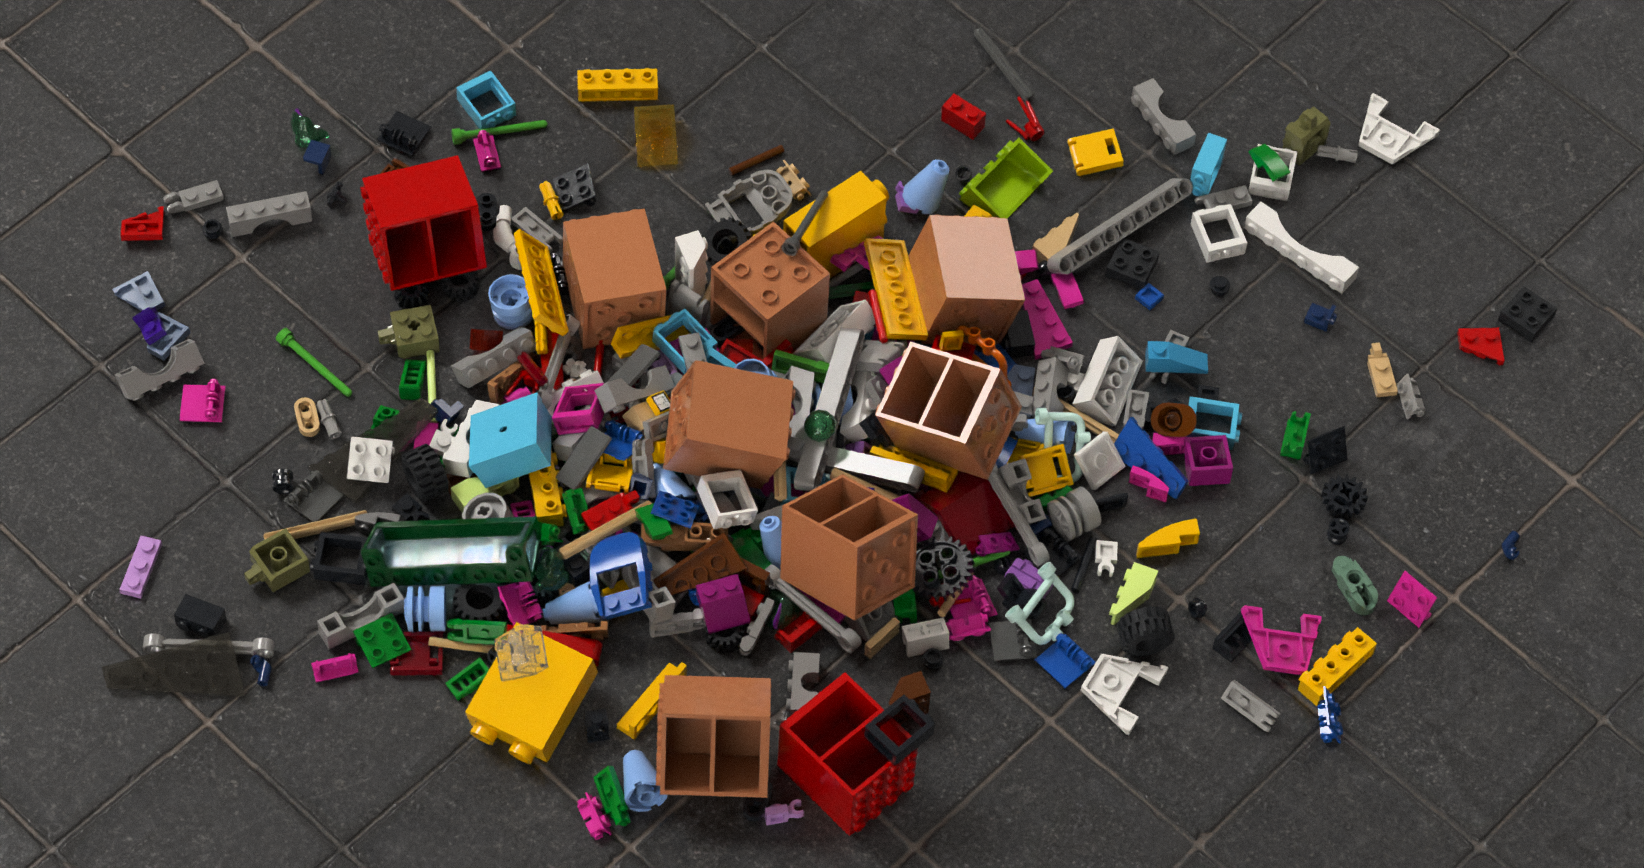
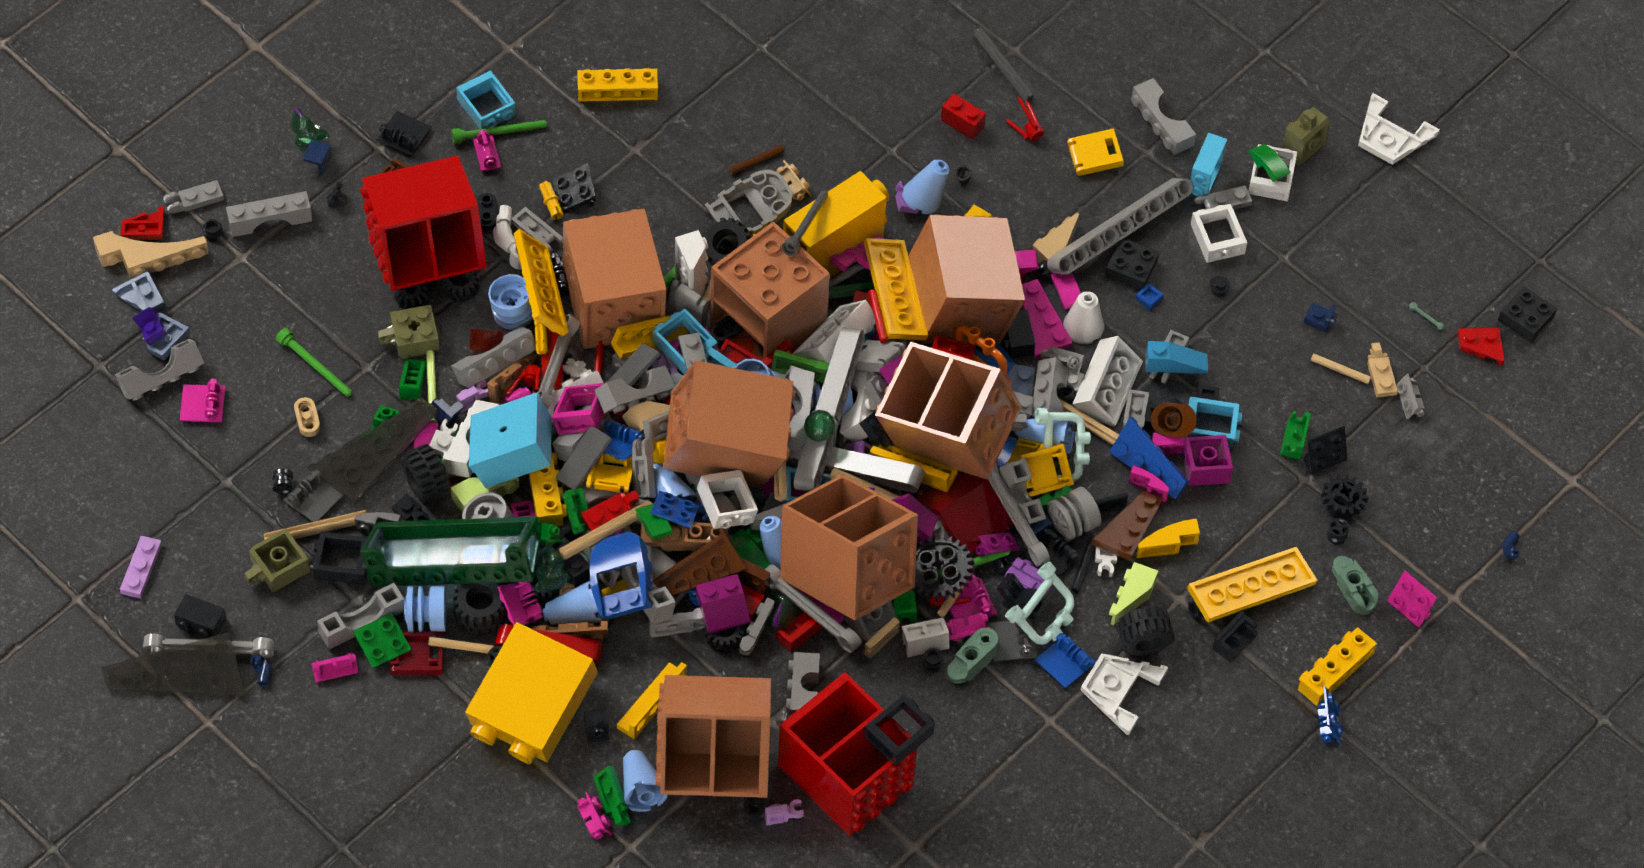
light grey axle [316,399,342,440] -> none
white hinge [347,436,395,483] -> none
green slope [445,657,489,700] -> none
green hinge [447,619,507,645] -> none
clear slope [494,624,548,681] -> none
dark red axle [517,352,548,387] -> none
dark blue slope [629,472,653,501] -> none
clear yellow slope [634,104,678,167] -> none
tile [645,390,670,416] -> none
reddish brown slope [888,671,931,725] -> none
yellow tile [939,330,964,351] -> none
lime windscreen [958,138,1053,218] -> none
white tile [1074,431,1126,490] -> none
light grey hinge [1221,680,1280,732] -> none
dark pink wing [1241,605,1322,675] -> none
white arch [1244,202,1359,294] -> none
light grey axle [1317,145,1358,163] -> none
none -> tan arch [93,231,209,280]
none -> lavender plate [456,380,489,413]
none -> sand green piece [947,628,999,684]
none -> white cone [1063,291,1104,344]
none -> reddish brown wing [1092,491,1163,561]
none -> yellow plate [1187,547,1318,623]
none -> tan bar [1311,354,1371,384]
none -> sand green hinge [1409,302,1445,330]

